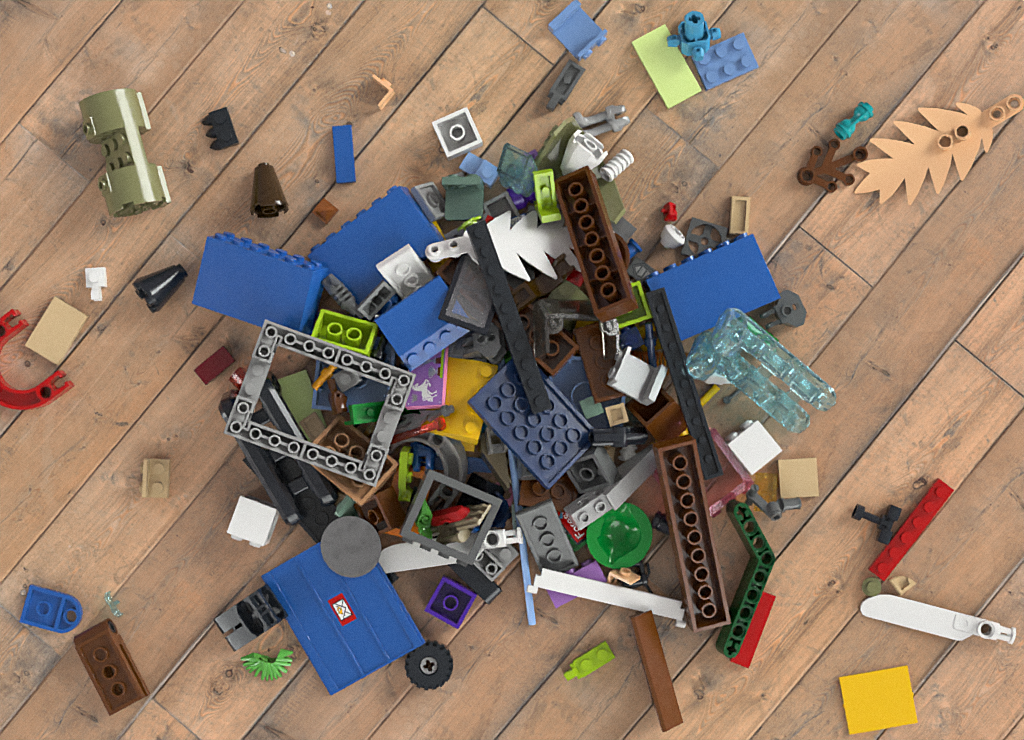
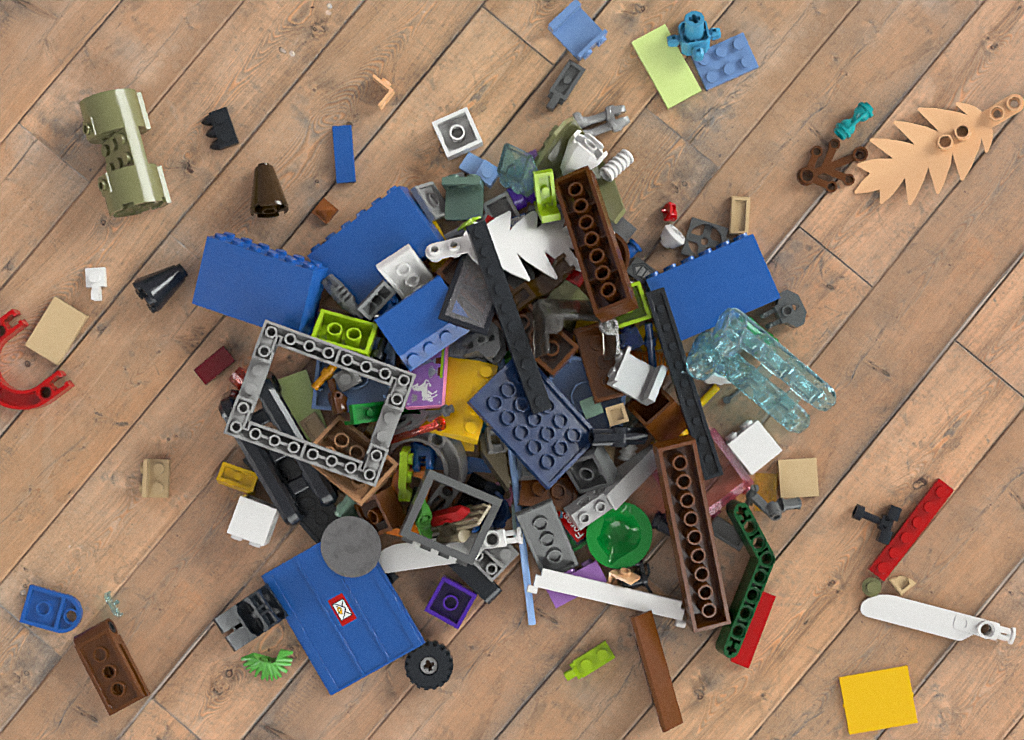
none -> yellow panel [216,462,259,495]
none -> dark grey tile [712,515,744,551]

